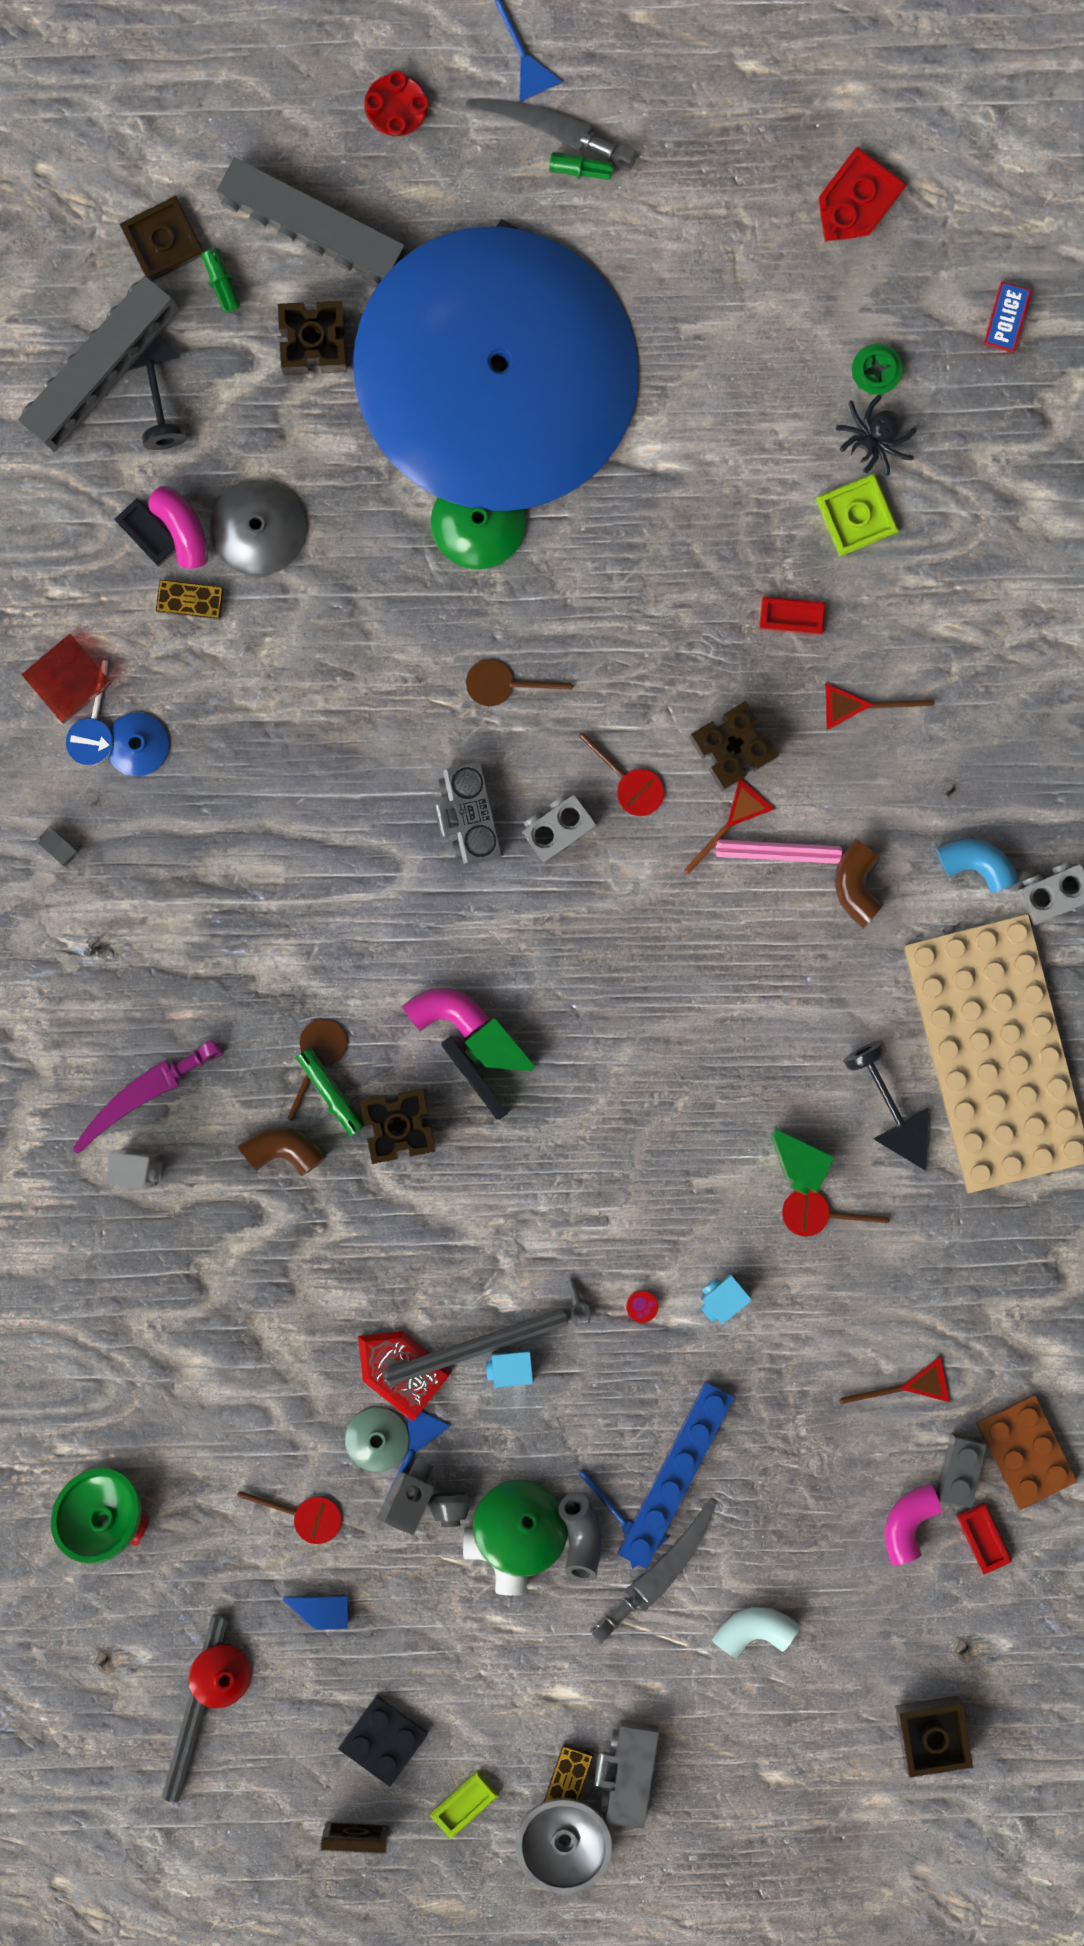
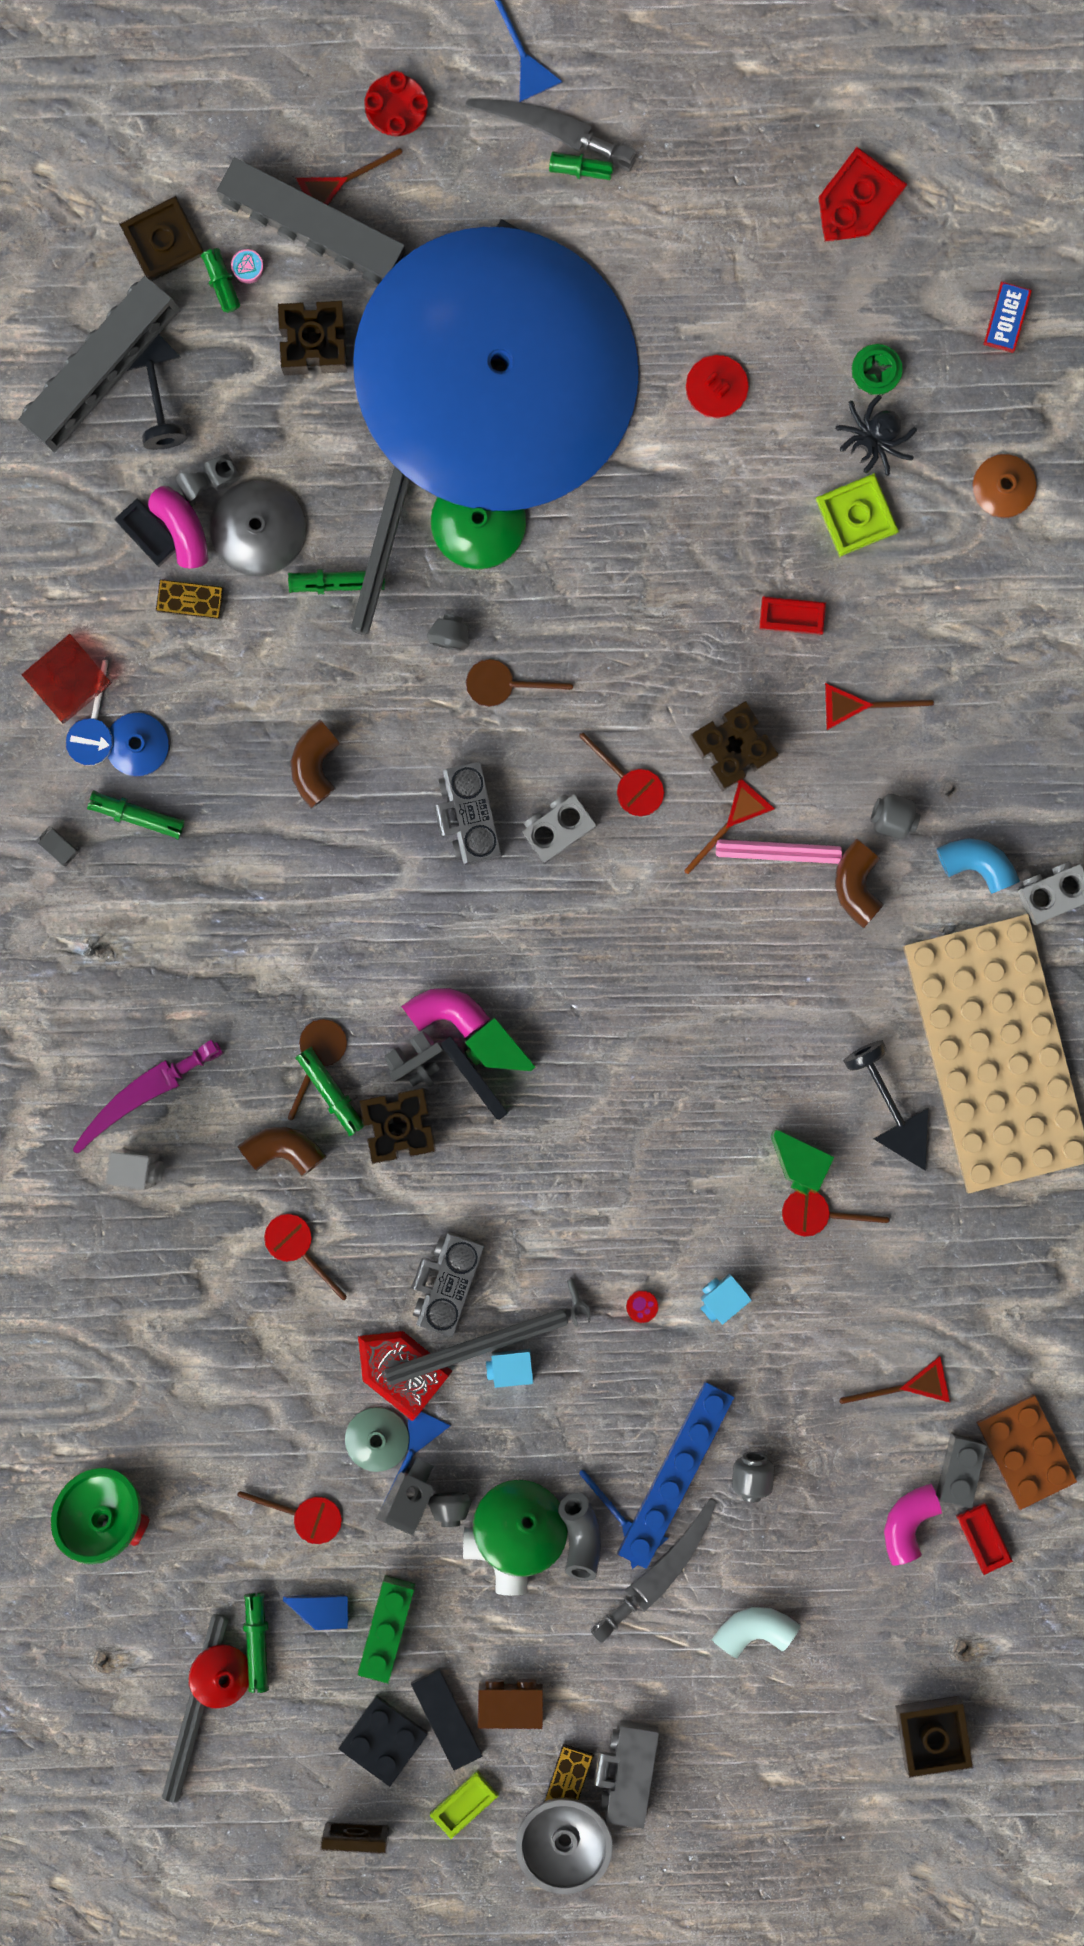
none -> green pin [87,790,185,840]
none -> dark grey leg [176,454,241,506]
none -> tile [231,249,264,284]
none -> green pin [243,1593,269,1693]
none -> red piece [264,1214,347,1300]
none -> green pin [288,569,385,595]
none -> reddish brown cylinder [290,719,340,809]
none -> reddish brown piece [295,148,403,205]
none -> dark grey axle [351,466,410,635]
none -> green brick [357,1575,416,1684]
none -> dark grey hips [385,1031,444,1087]
none -> flat silver piece [411,1232,484,1338]
none -> black tile [411,1668,483,1771]
none -> dark grey cone [427,614,470,651]
none -> reddish brown brick [478,1678,543,1729]
none -> red piece [685,355,749,419]
none -> dark grey head [732,1452,775,1502]
none -> dark grey head [870,794,921,839]
none -> dark orange dish [972,454,1036,518]

